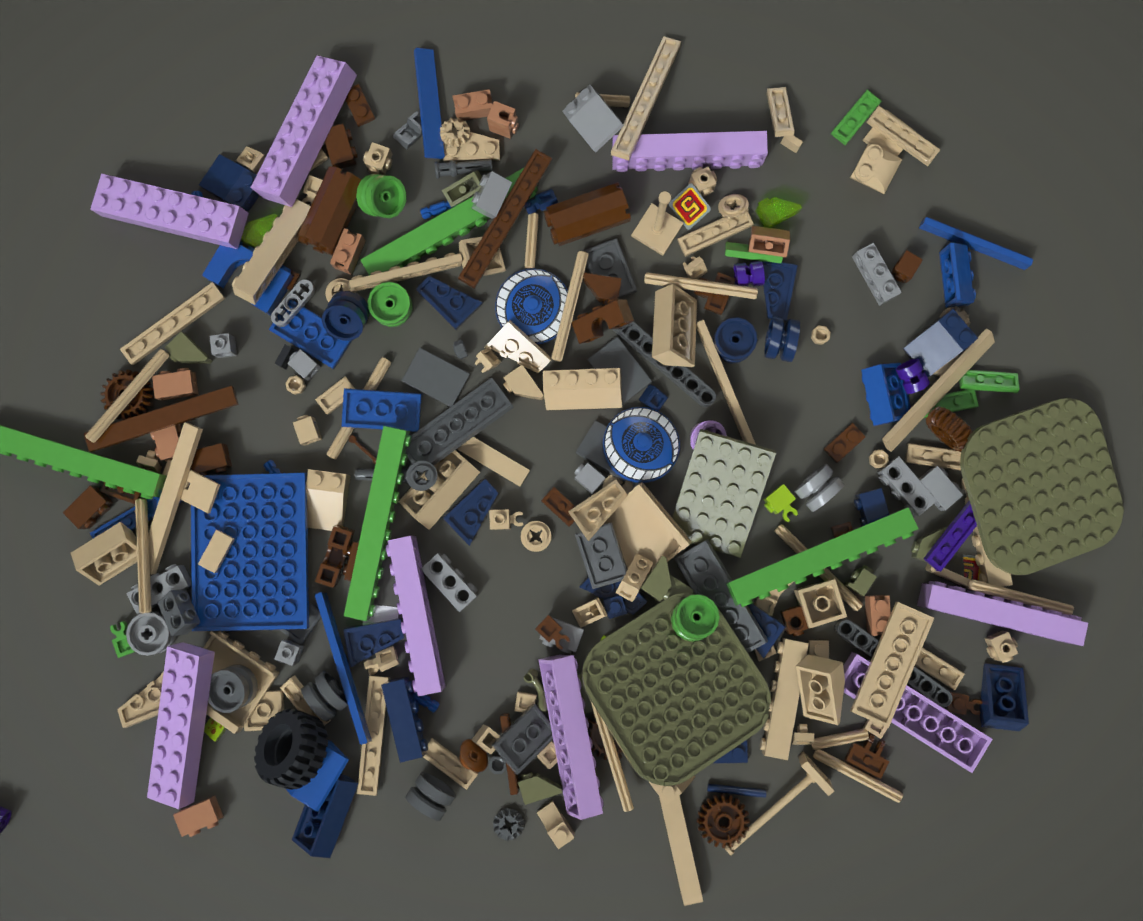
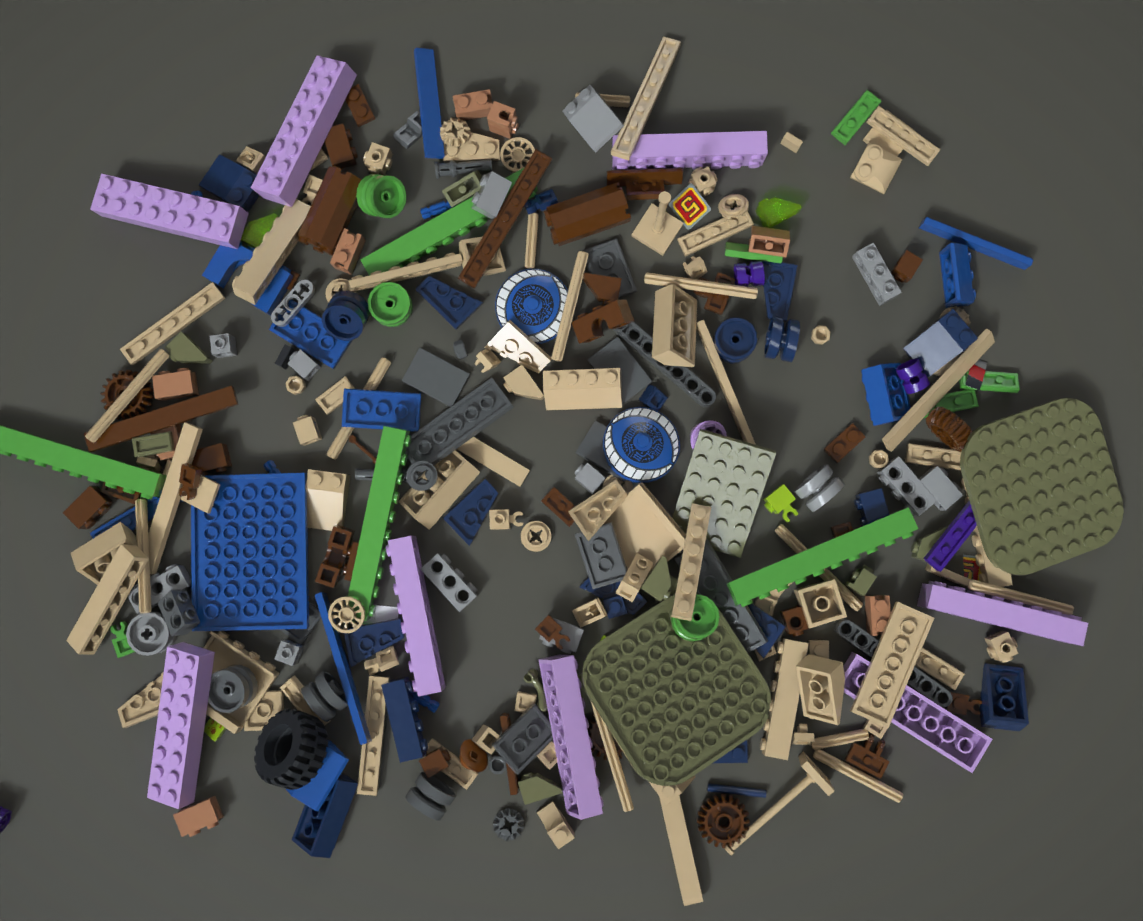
tan tile [198,530,235,573] -> none
tan tile [767,87,794,137] -> none
none -> tan brick [66,544,149,655]
none -> olive tile [132,431,175,458]
none -> reddish brown plate [179,463,202,500]
none -> tan wheel [328,596,365,633]
none -> reddish brown brick [419,746,451,778]
none -> tan wheel [500,137,535,173]
none -> reddish brown bracket [607,168,683,200]
none -> tan plate [671,503,711,621]
none -> sticker [965,360,987,390]

